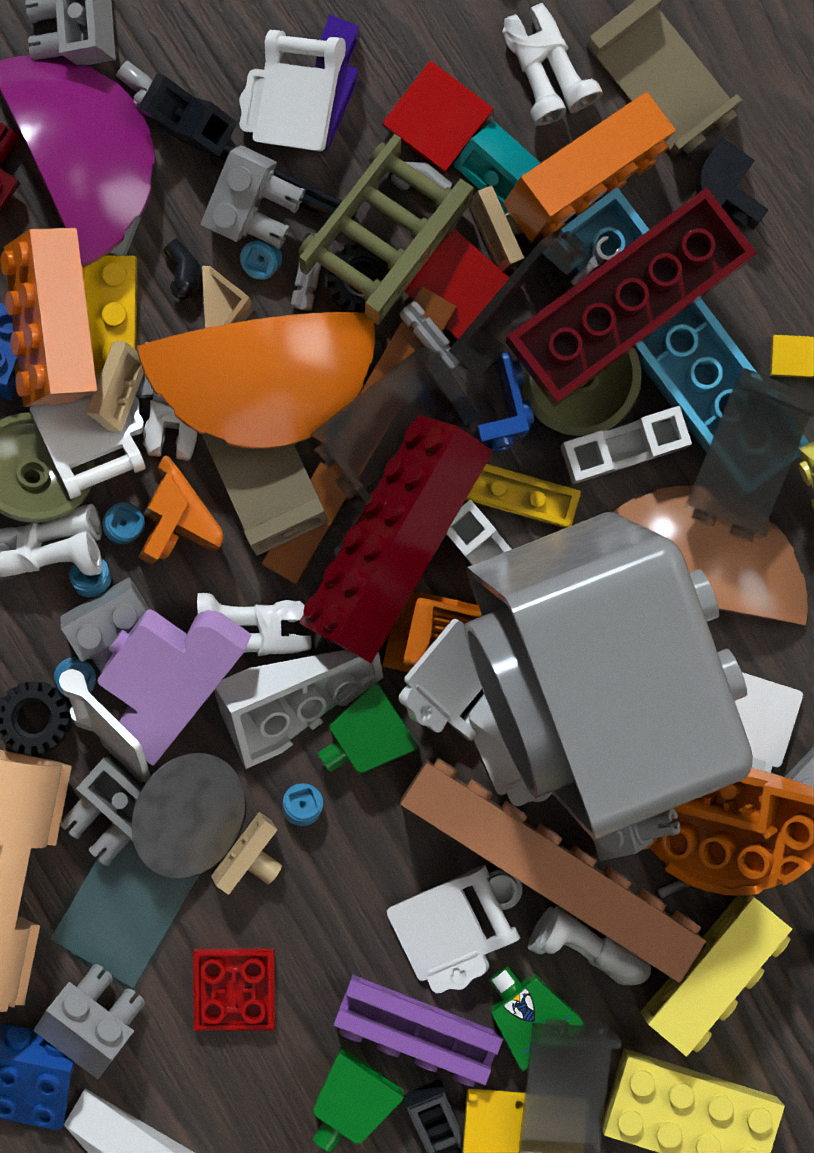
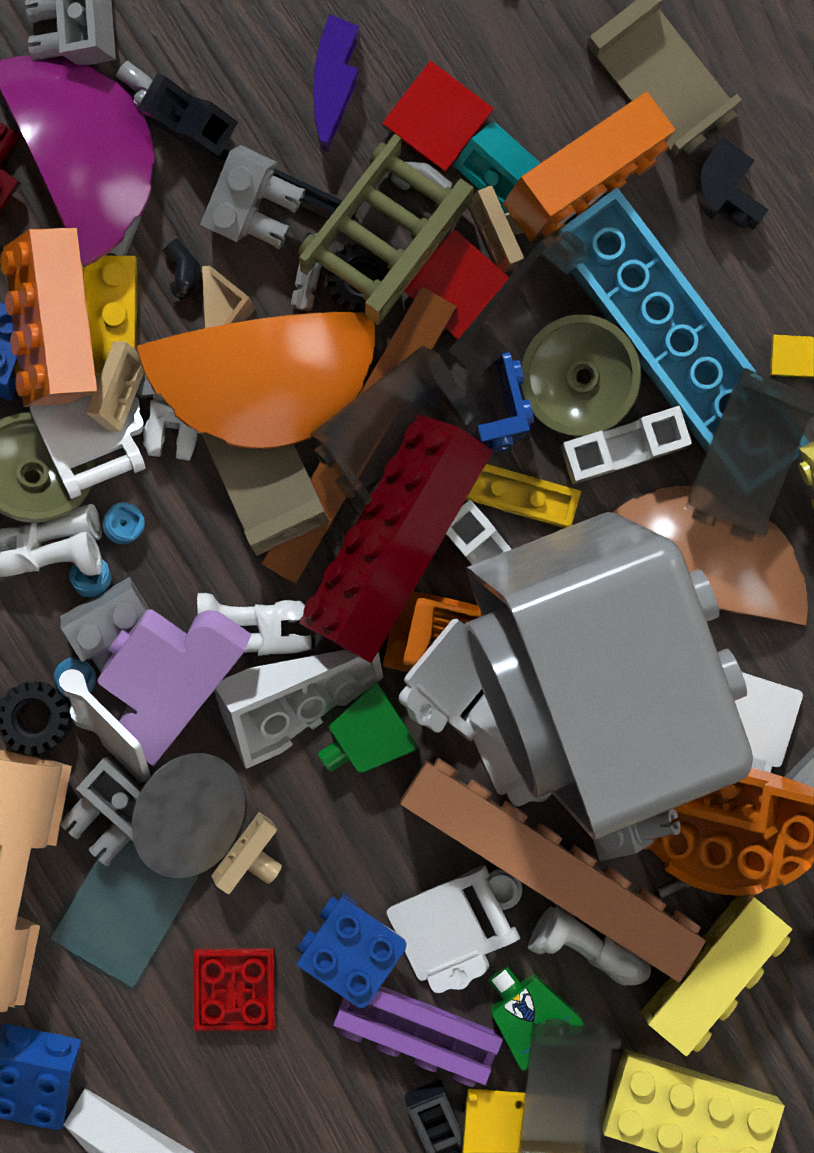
light grey brick [33,964,145,1079] -> none
orange piece [138,456,223,565] -> none
white piece [239,30,346,152] -> none
dark azure tile [240,238,282,280] -> none
dark azure tile [282,783,323,826] -> none
green torso [312,1047,404,1153] -> none
light grey axle [400,301,463,373] -> none
white piece [502,3,603,126] -> none
dark red brick [505,187,757,407] -> none
light grey hand [570,236,620,286] -> none
none -> blue bracket [296,892,407,1008]

